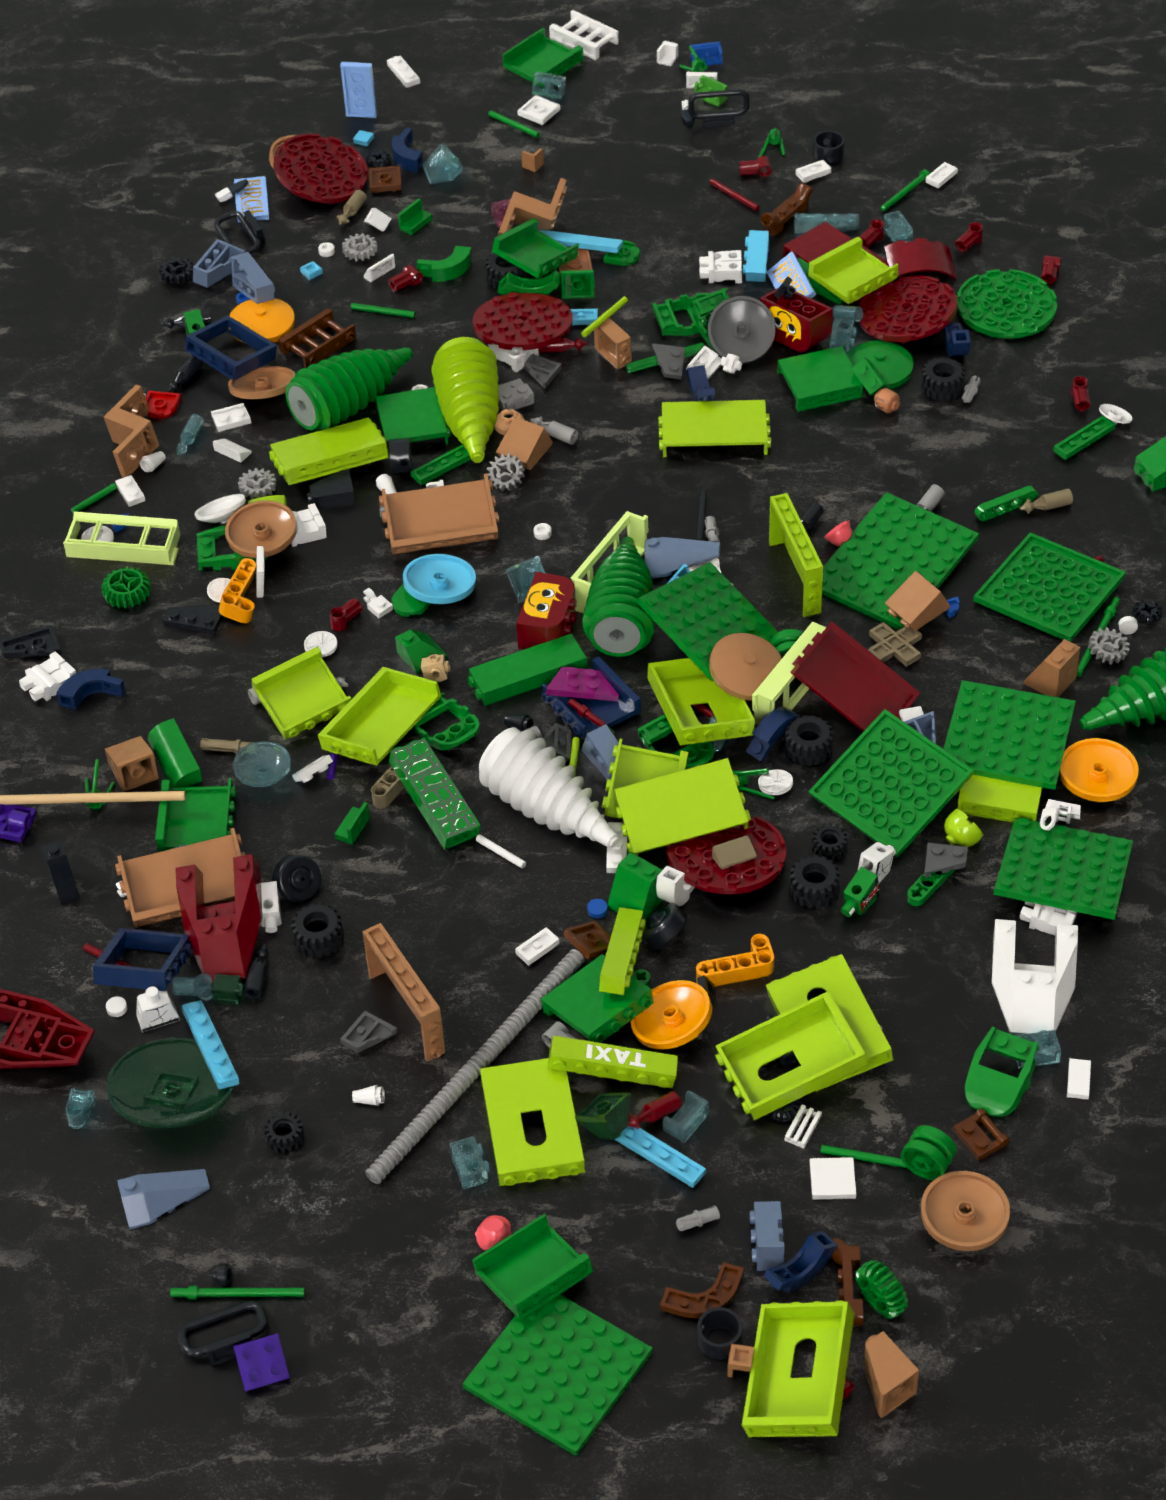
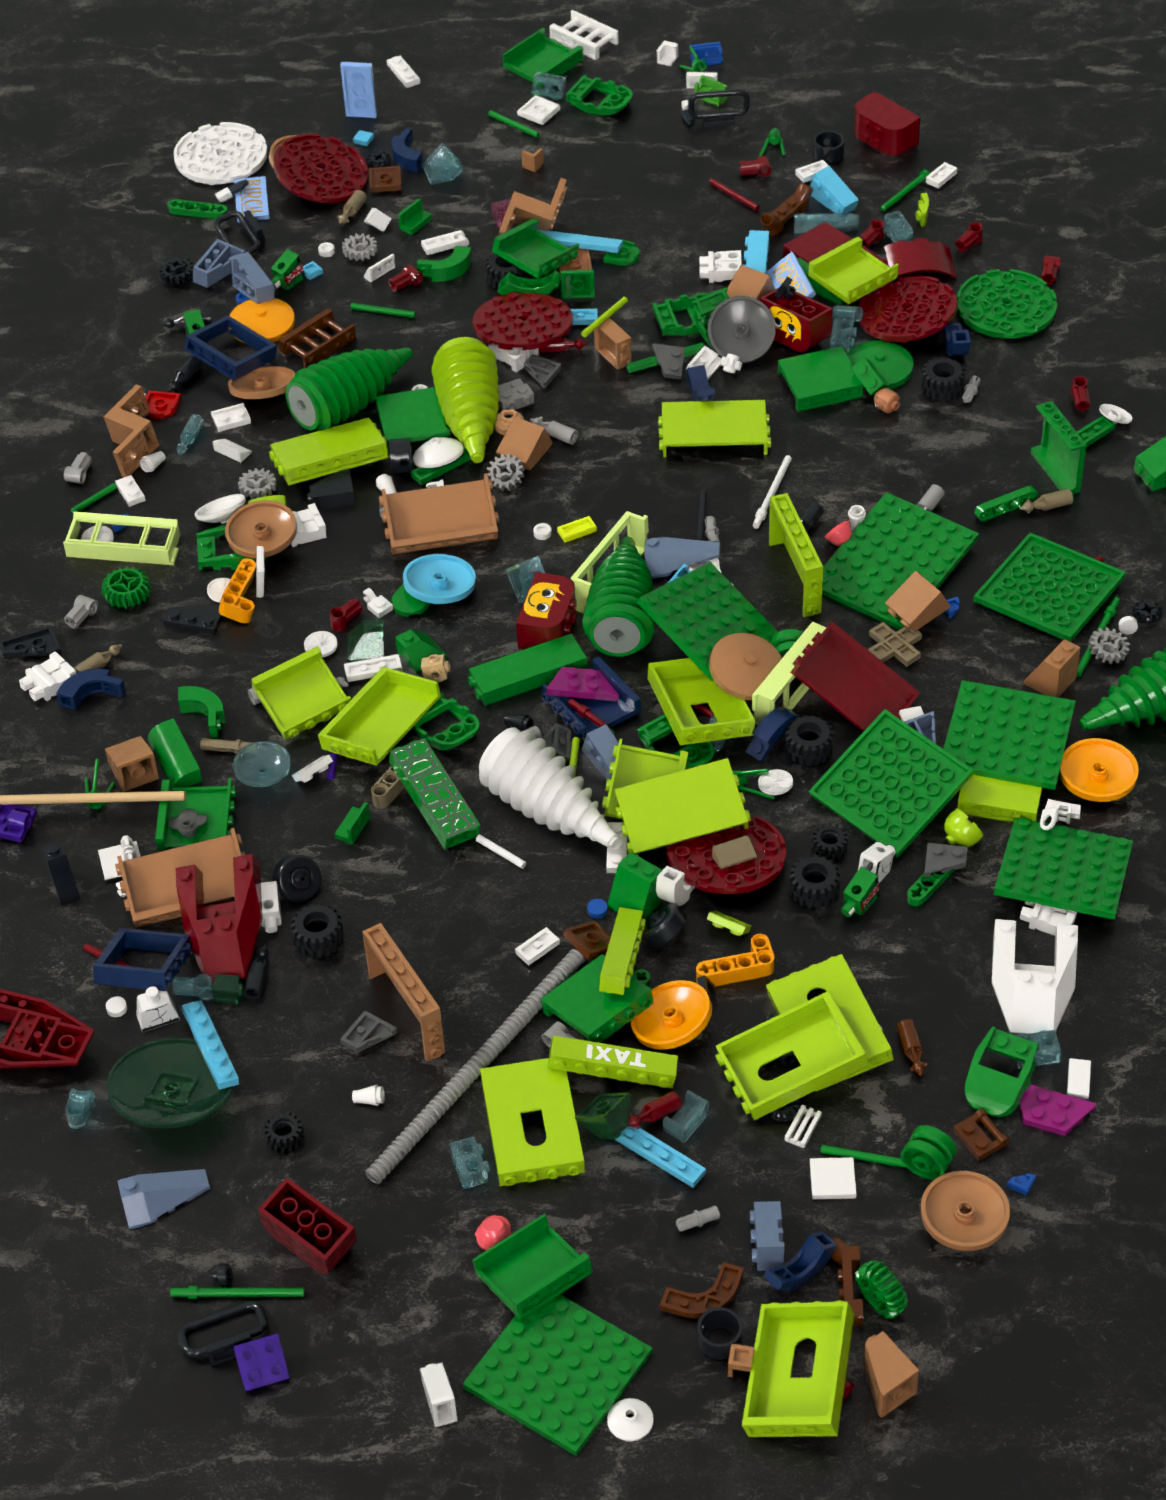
none -> light grey piece [64,452,92,484]
none -> light grey piece [64,594,98,629]
none -> dark tan wheel [74,644,122,674]
none -> white hinge [98,835,140,880]
none -> green beam [168,199,228,219]
none -> dark grey plate [168,809,207,837]
none -> white plate [174,122,268,185]
none -> green arch [178,686,226,738]
none -> dark red brick [258,1177,357,1275]
none -> green torso [271,249,306,290]
none -> white plate [344,654,402,682]
none -> clear green slope [347,619,385,663]
none -> white dish [413,437,464,468]
none -> white slope [420,1363,457,1427]
none -> white plate [421,230,469,255]
none -> neon yellow tile [557,516,597,543]
none -> green slope [566,75,633,116]
none -> white dish [607,1398,653,1441]
none -> lime plate [707,911,752,936]
none -> medium nougat slope [726,265,775,301]
none -> white bar [752,455,792,529]
none -> medium azure wedge [810,166,859,217]
none -> white cone [848,505,866,531]
none -> dark red brick [854,91,921,156]
none -> reddish brown wheel [896,1019,927,1076]
none -> lime slope [916,193,929,227]
none -> blue tile [1007,1173,1036,1196]
none -> magenta wing [1019,1084,1096,1136]
none -> green panel [1031,401,1087,494]

